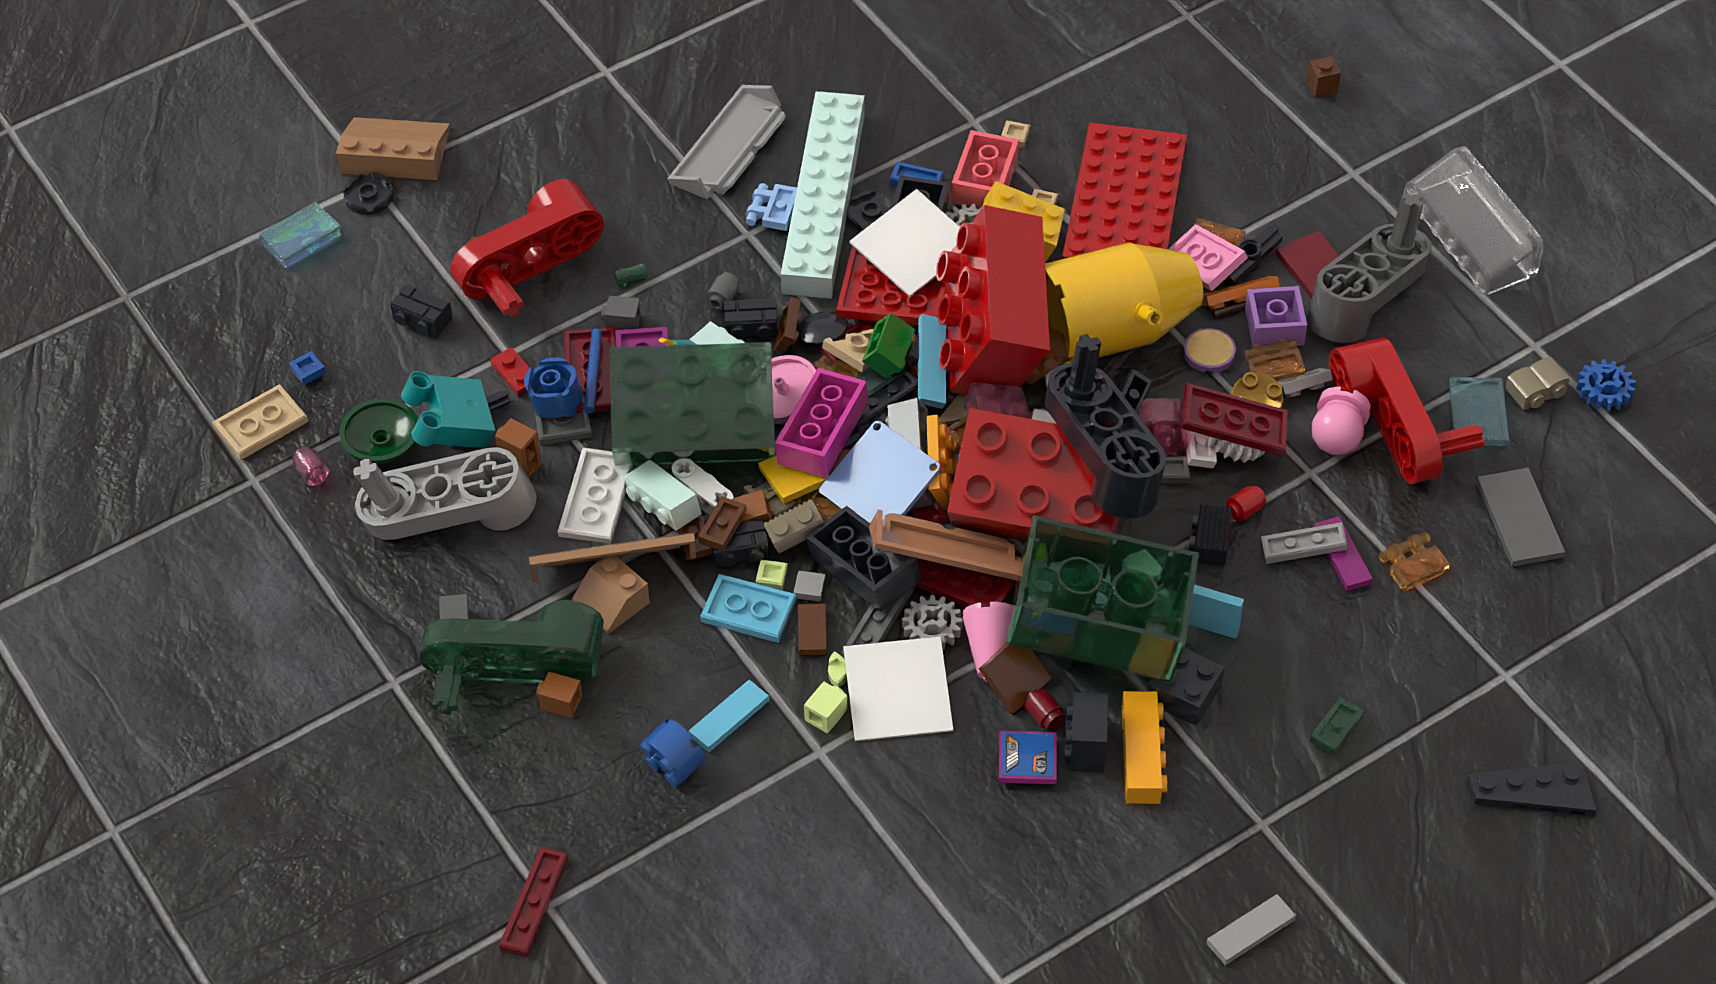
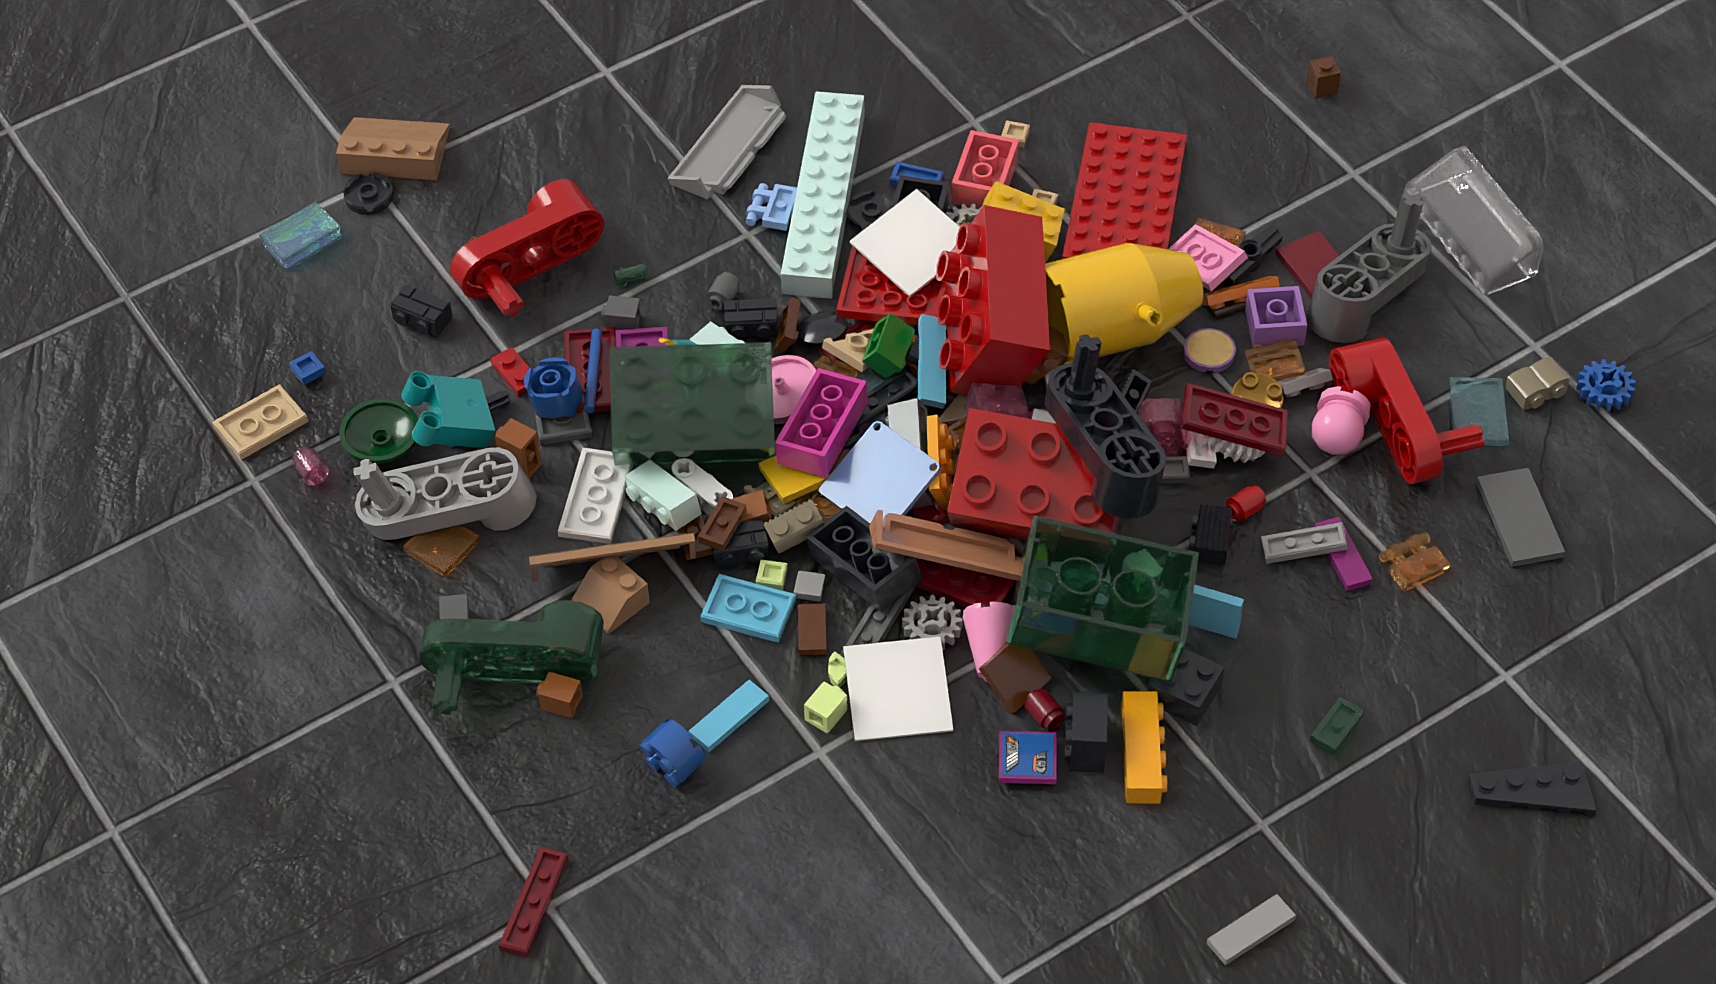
none -> clear orange tile [403,525,480,577]

